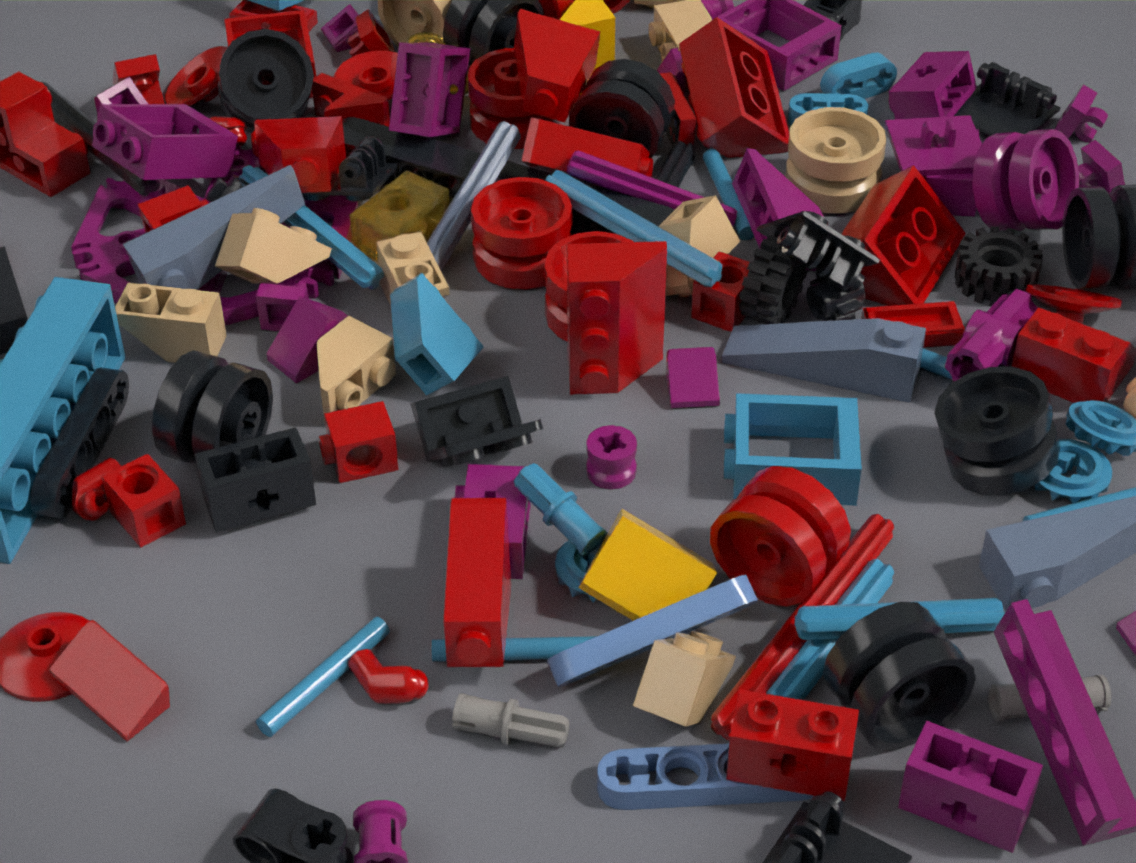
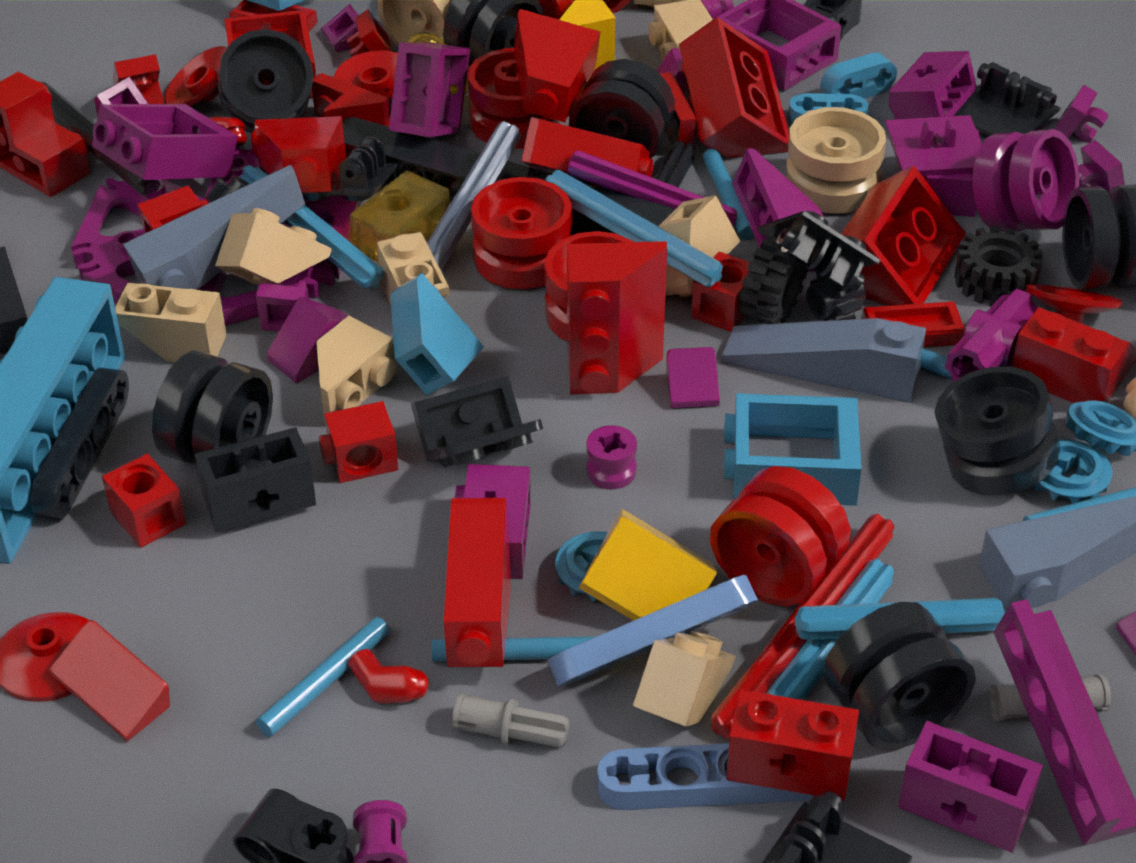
red arm [72,458,121,521] -> none
dark azure axle [514,463,607,556] -> none

